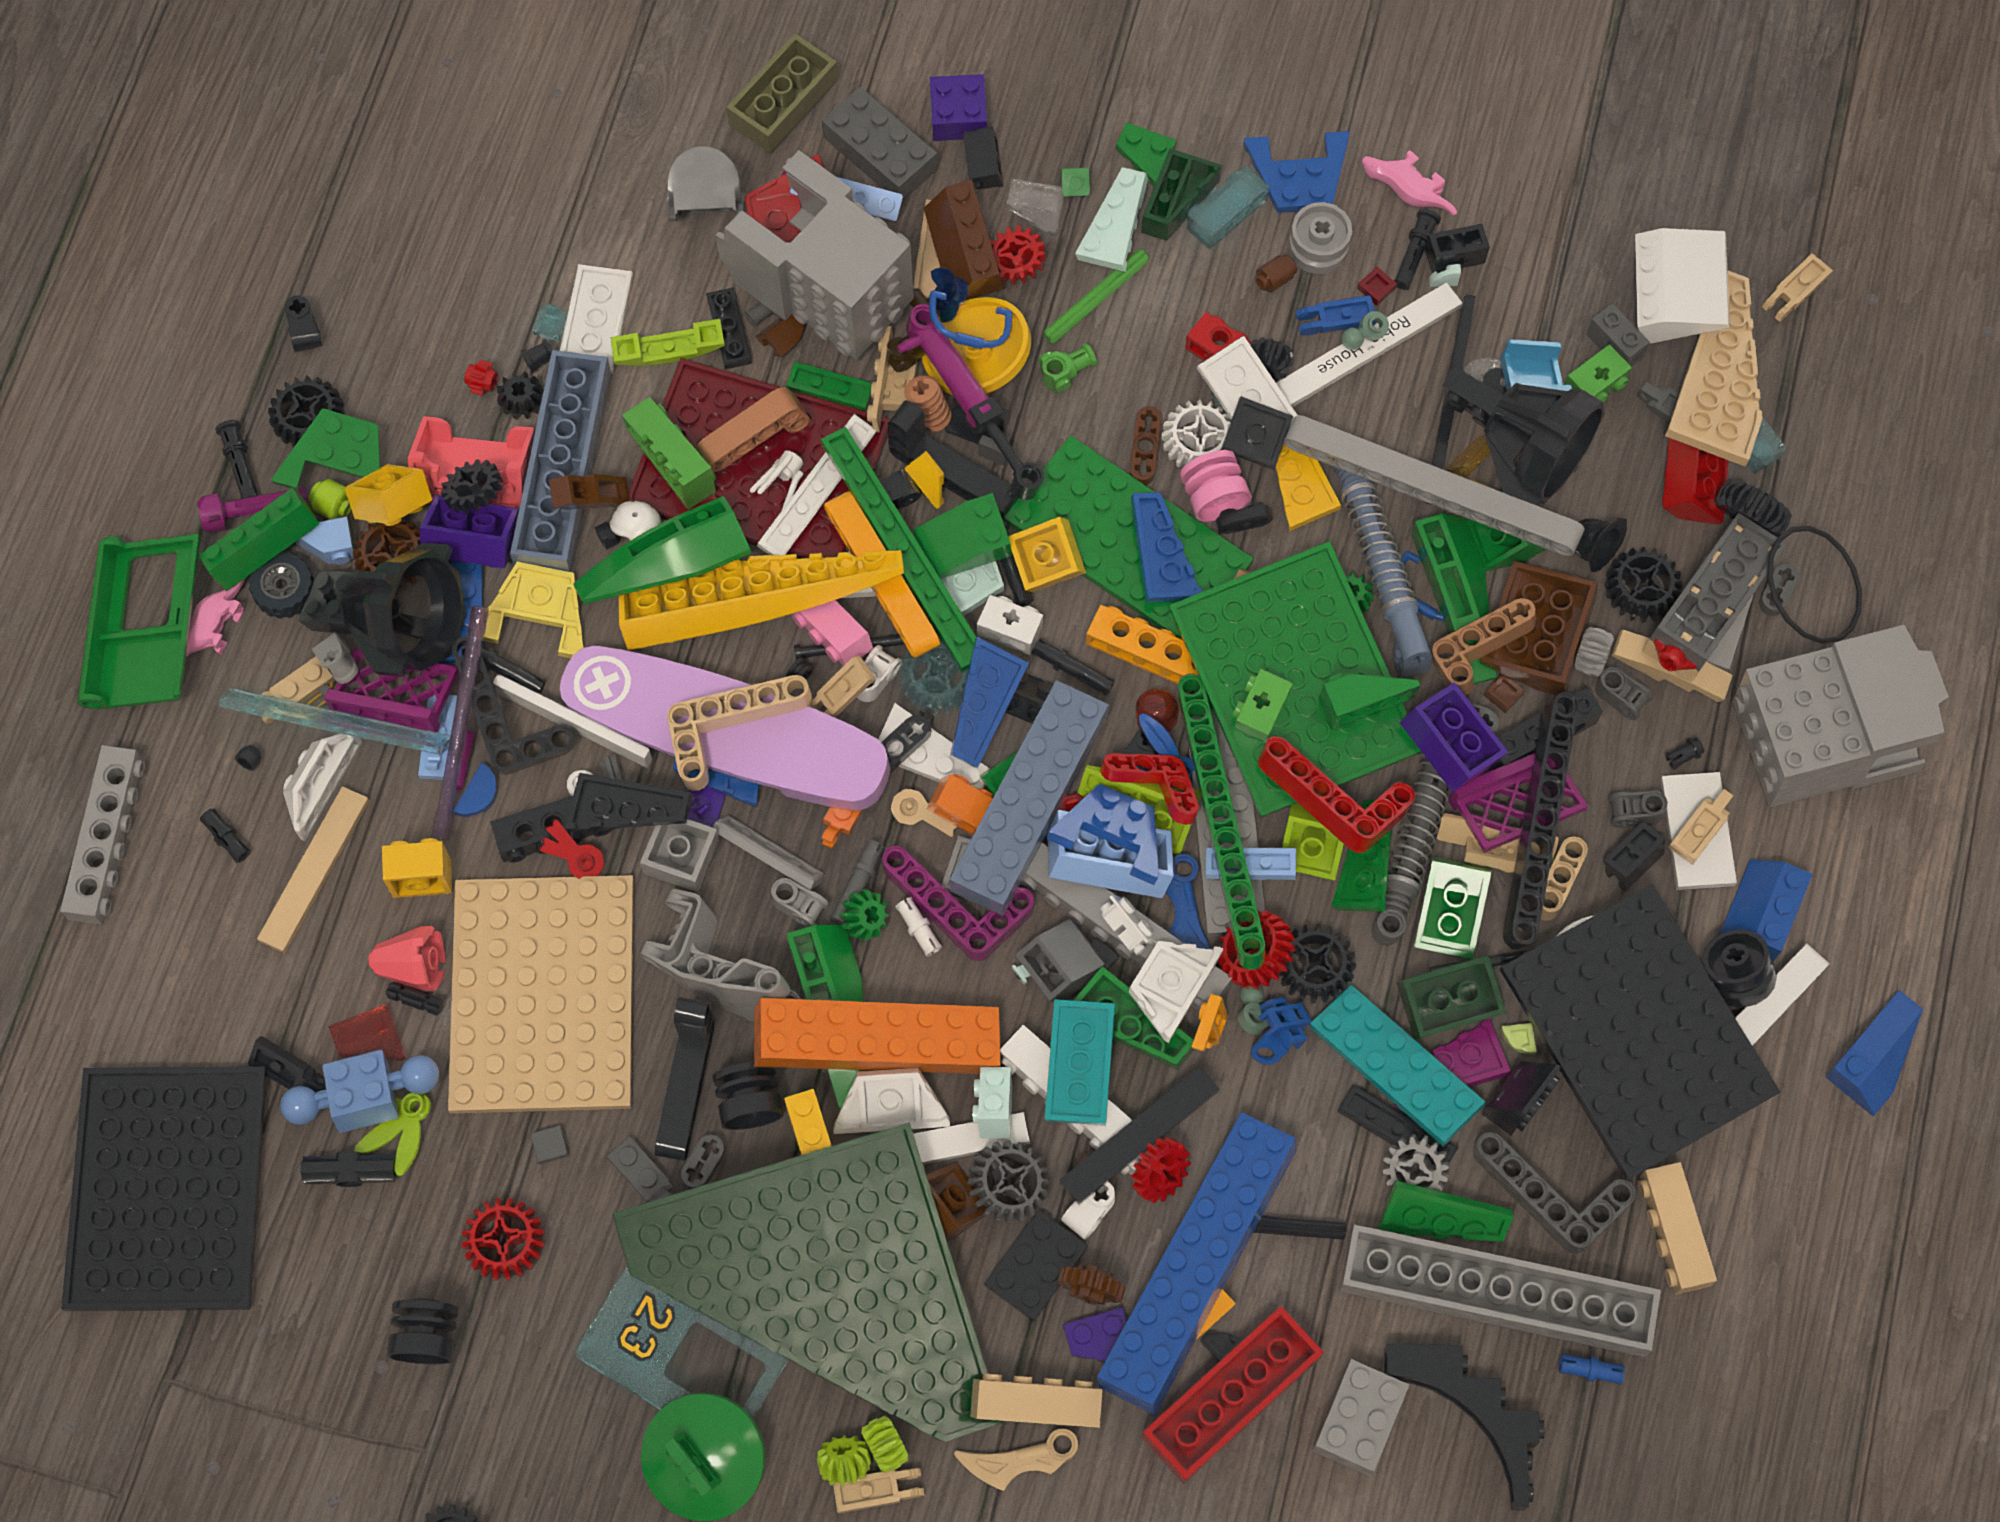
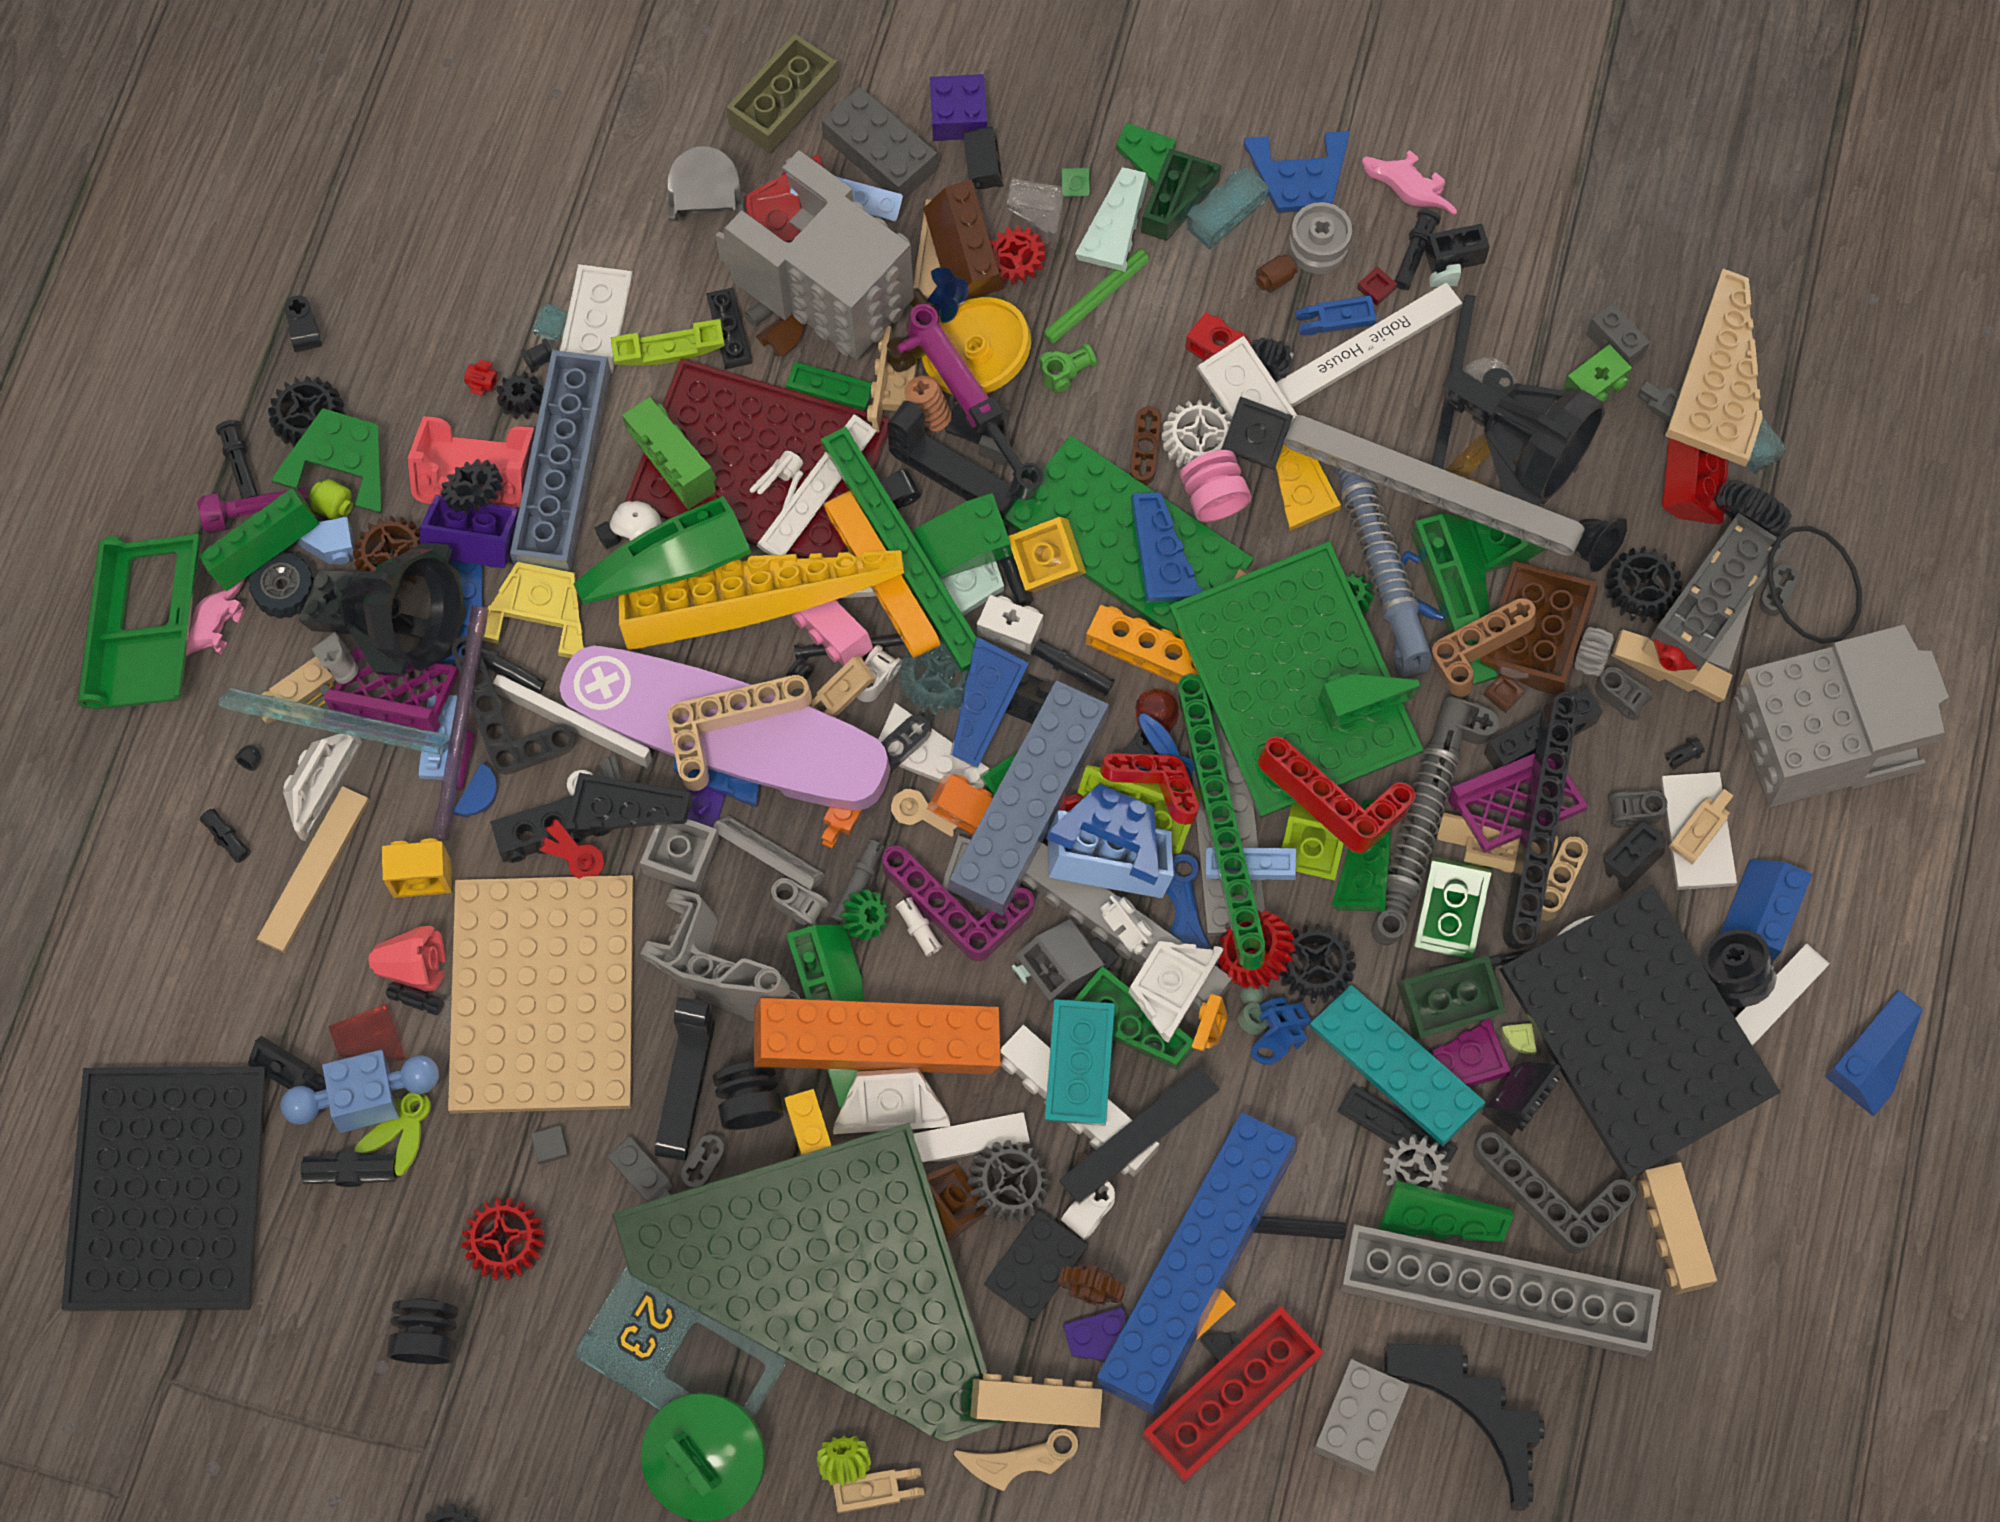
light grey brick [60,745,145,925] -> none
yellow brick [344,464,432,526] -> none
reddish brown slope [549,474,630,509] -> none
nougat beam [696,387,810,472] -> none
lime gear [861,1416,908,1473] -> none
yellow tile [904,451,944,509] -> none
blue piece [929,290,1012,349] -> none
light aqua brick [973,1067,1013,1138] -> none
red gear [1131,1137,1191,1203] -> none
black plate [1215,503,1273,534] -> none
bright green brick [1232,669,1293,741] -> none
sand green plate [1342,311,1389,350] -> none
dark purple brick [1400,682,1508,793] -> none
dark azure panel [1500,339,1572,411] -> none
blue pin [1558,1353,1625,1385] -> none
white slope [1635,228,1730,344] -> none
tan hinge [1762,253,1833,322] -> none

